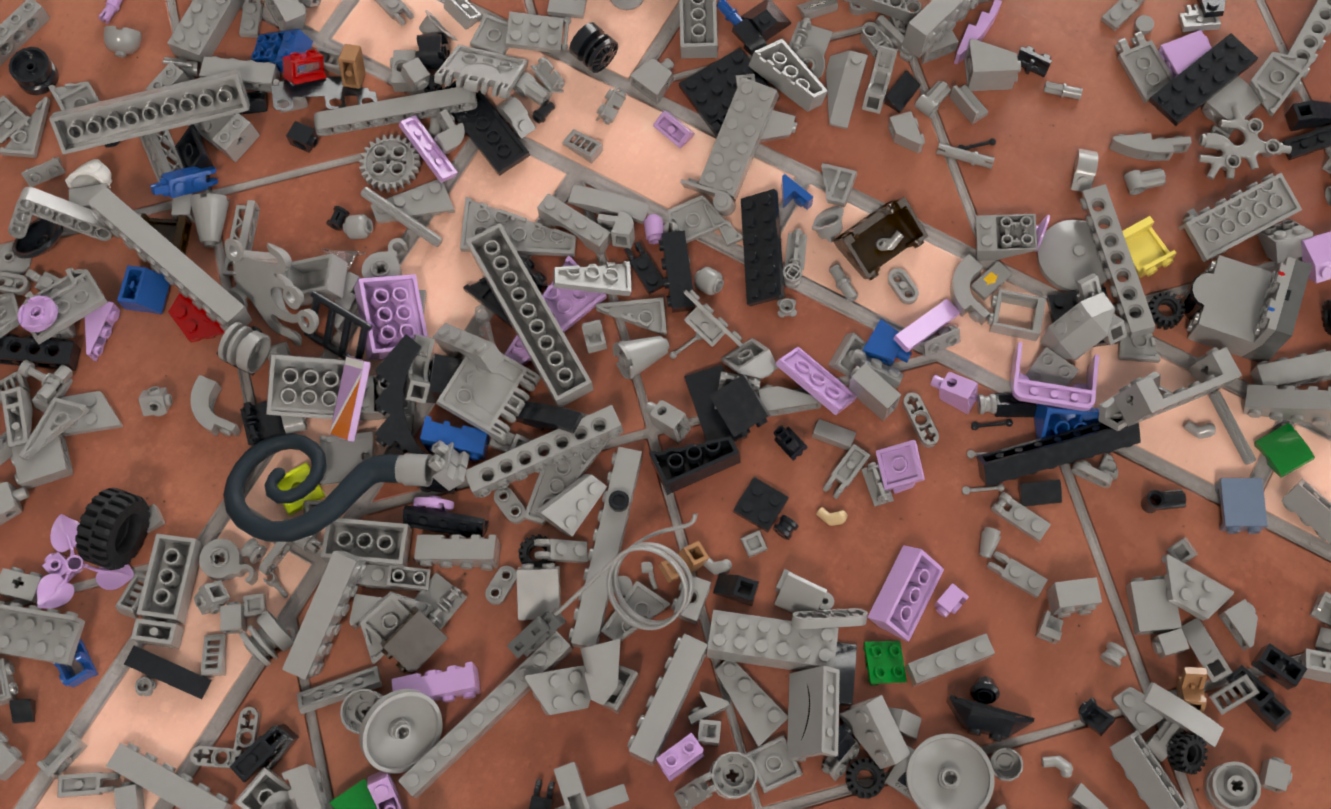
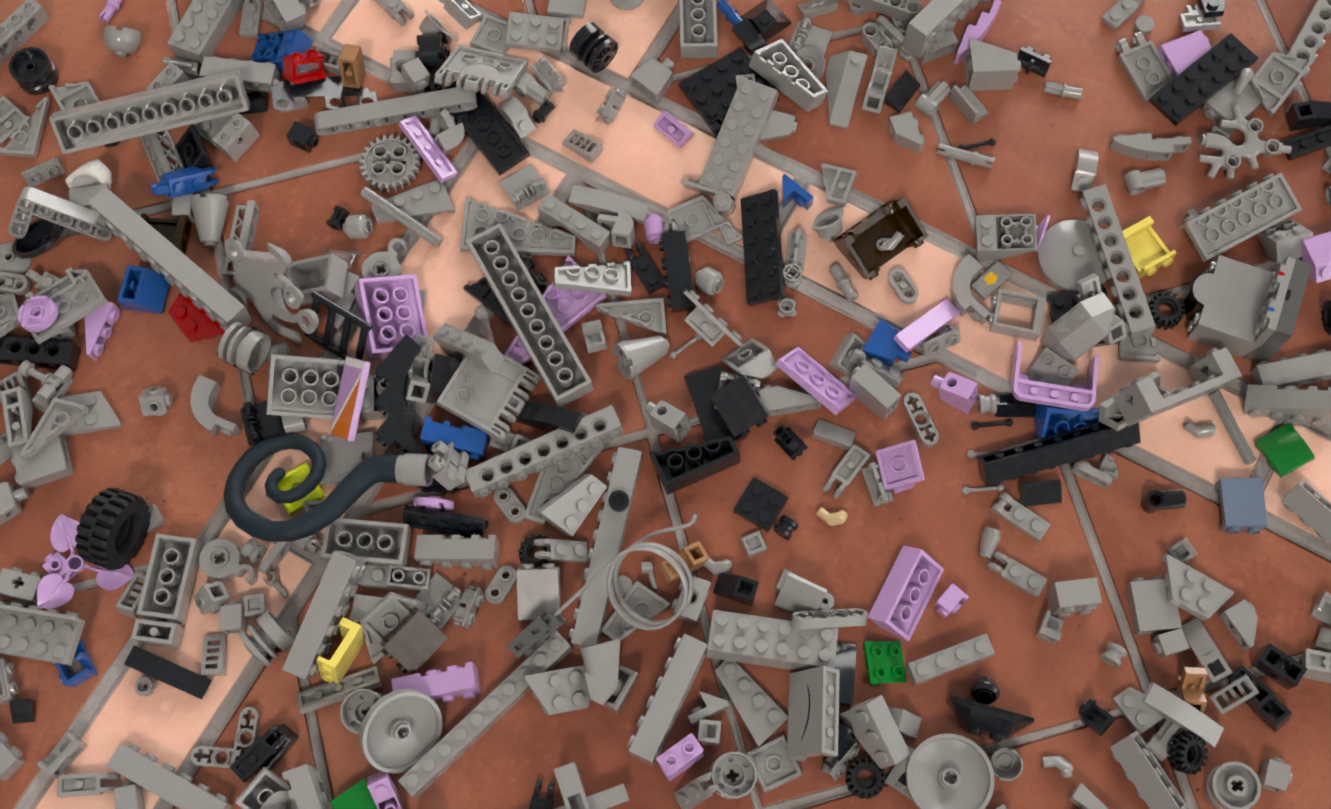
none -> light yellow panel [316,617,365,684]
none -> light grey hinge [453,585,485,631]
none -> light grey hinge [499,164,551,212]
none -> light grey arm [1233,68,1254,95]

